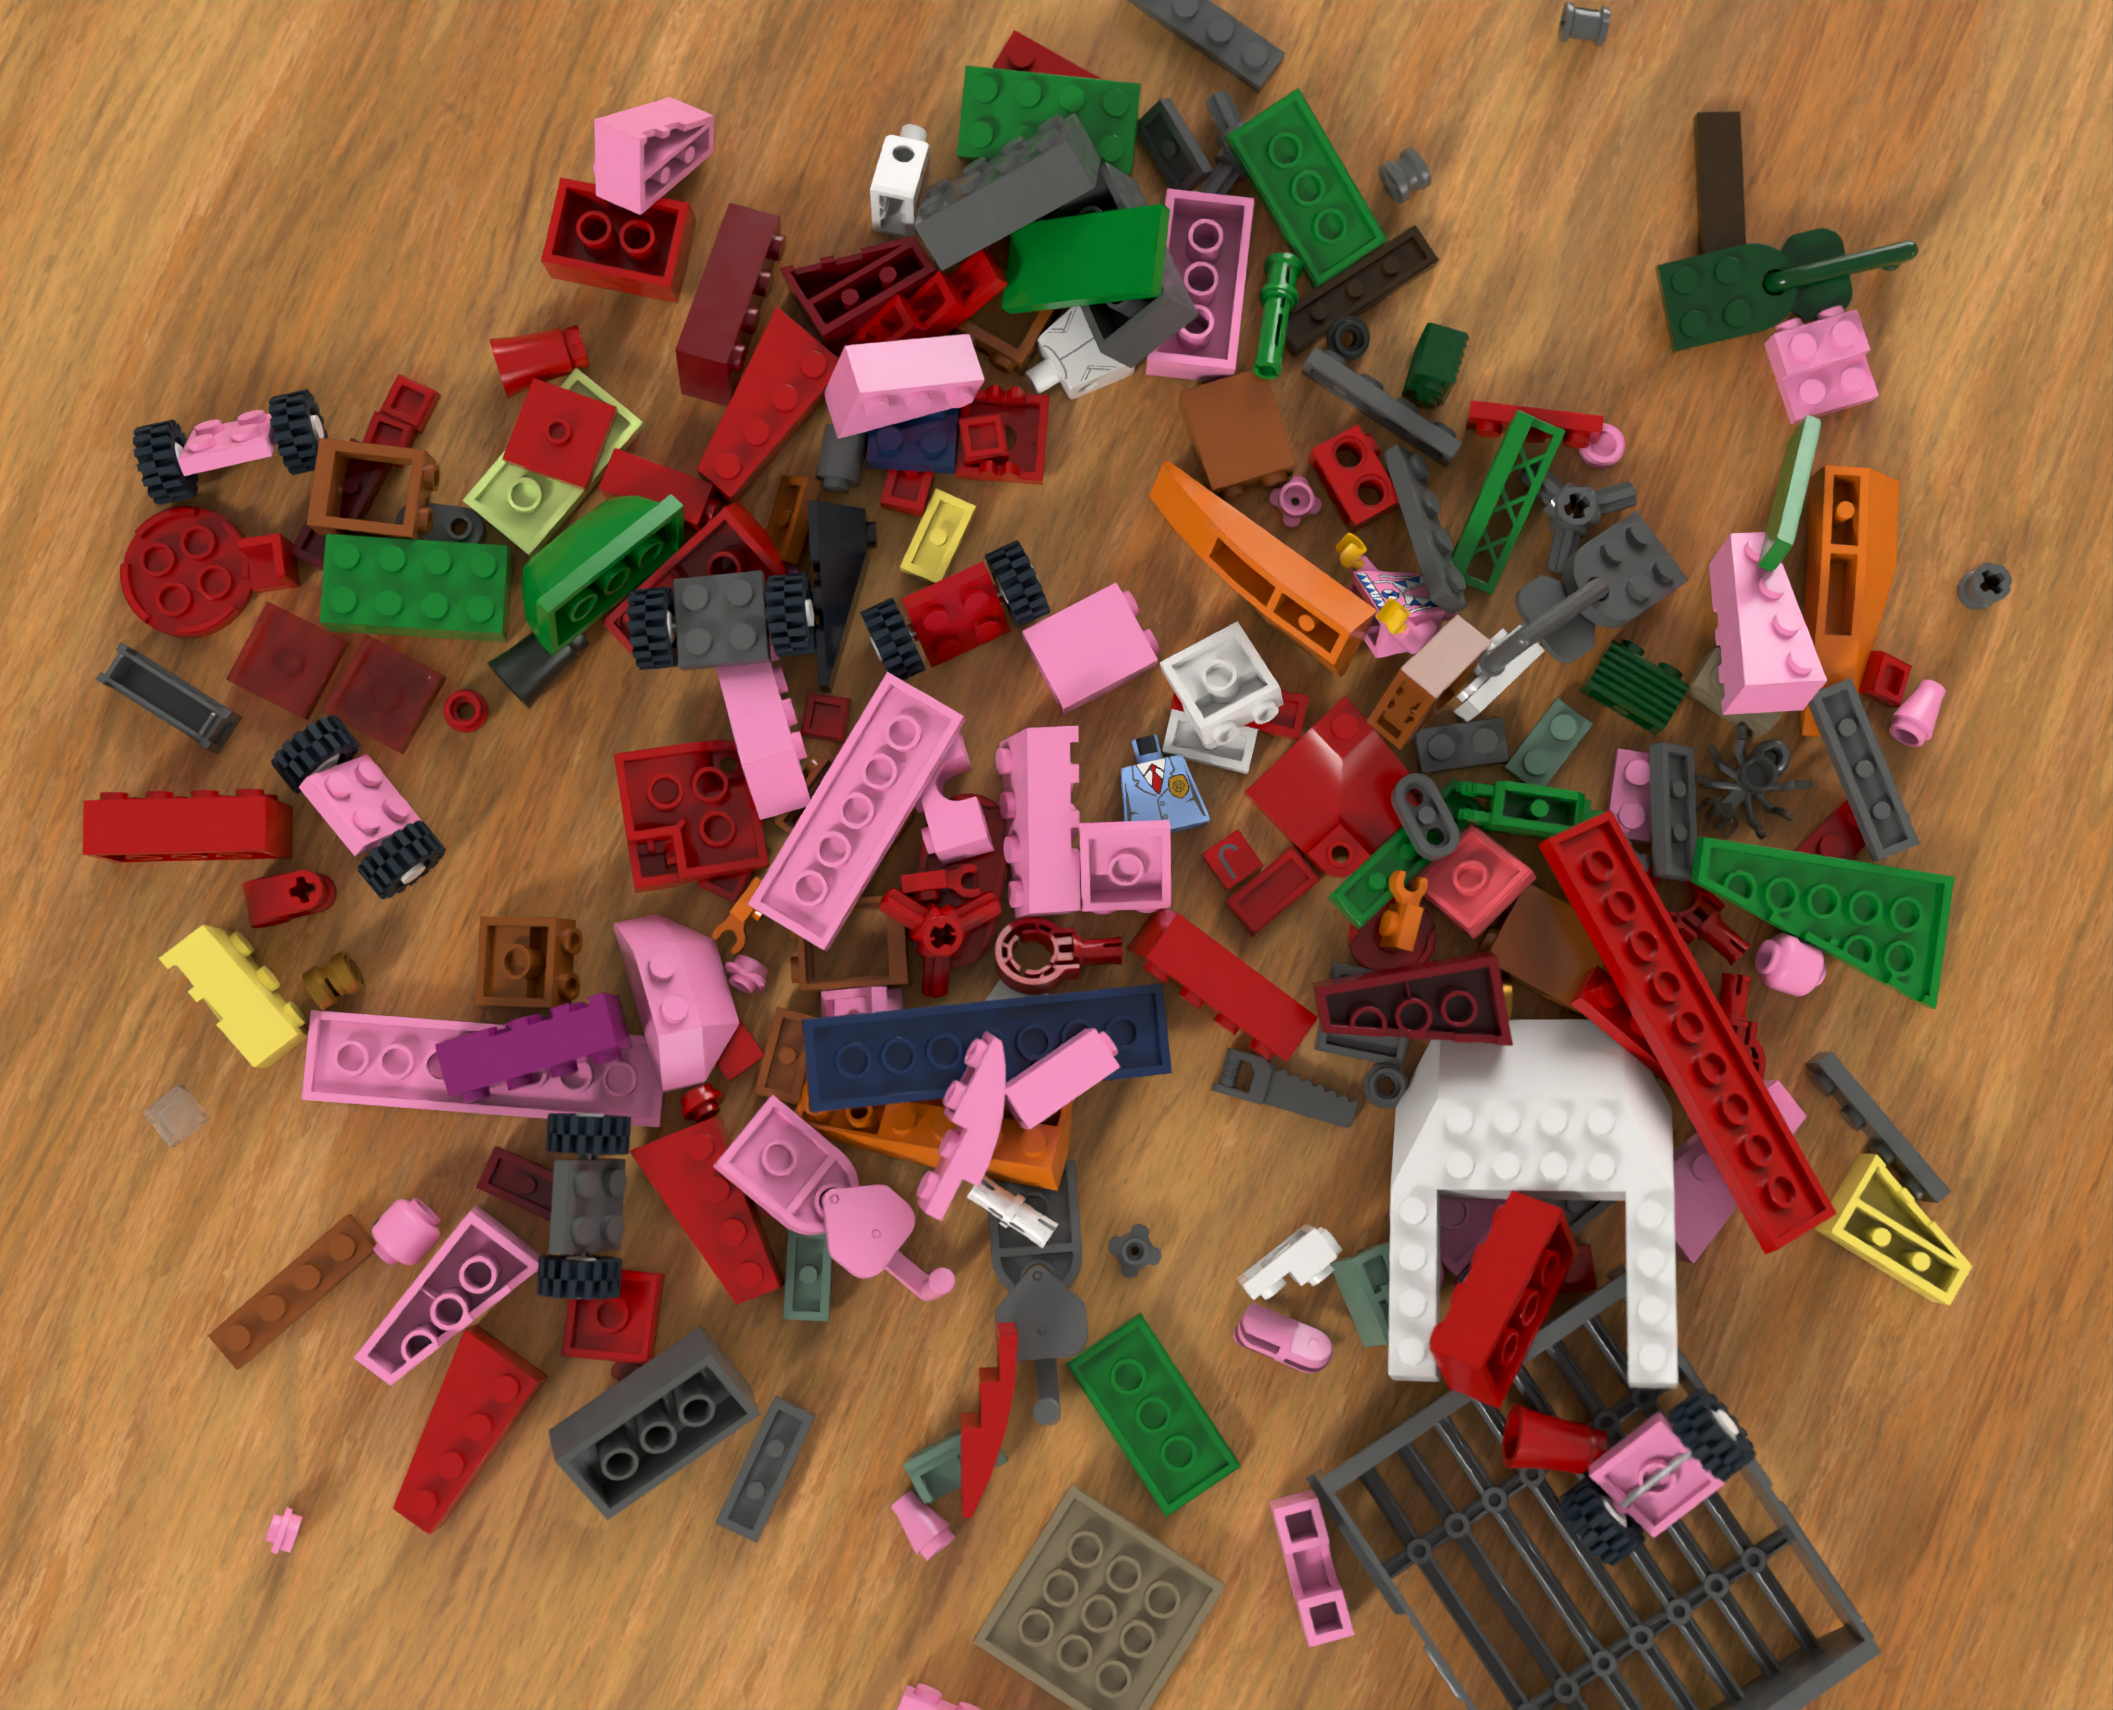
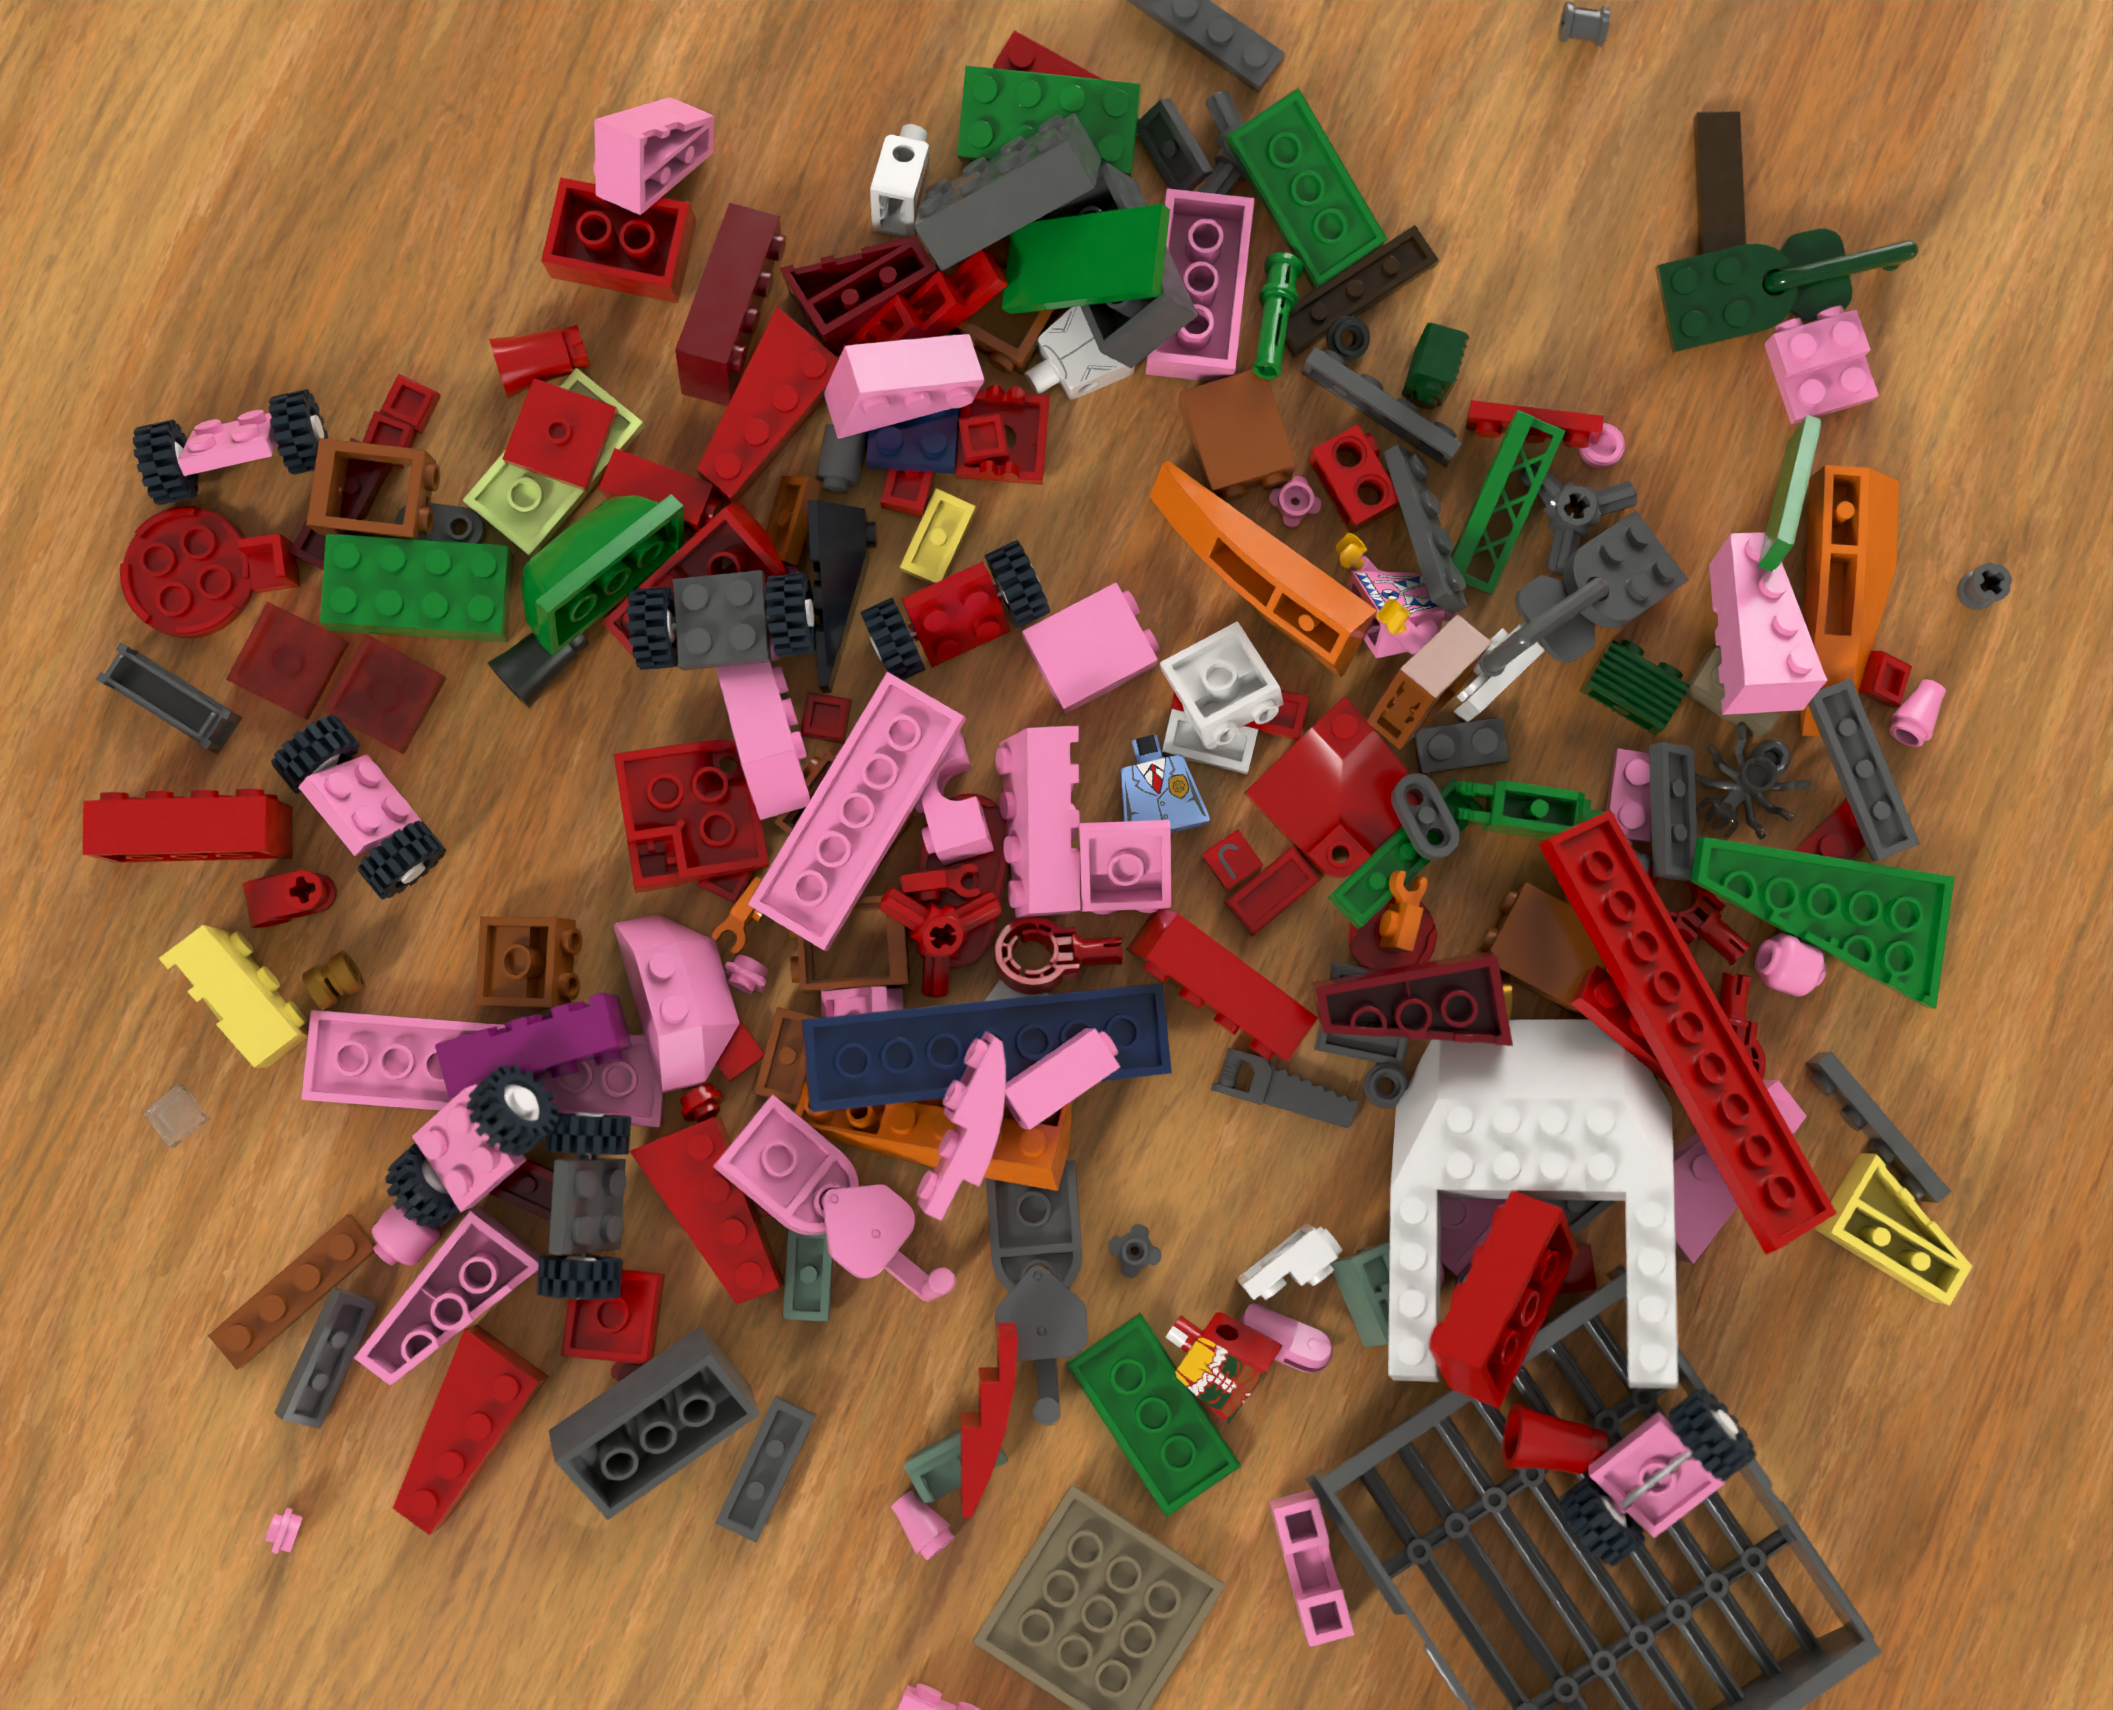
red plate [443,689,489,733] -> none
white pin [967,1175,1058,1249] -> none
dark grey wheel [1378,147,1432,204] -> none
coral tile [1409,824,1537,940] -> none
sand green plate [1502,697,1593,786] -> none
none -> dark grey plate [274,1287,378,1429]
none -> plate [386,1065,559,1228]
none -> torso [1165,1312,1283,1424]

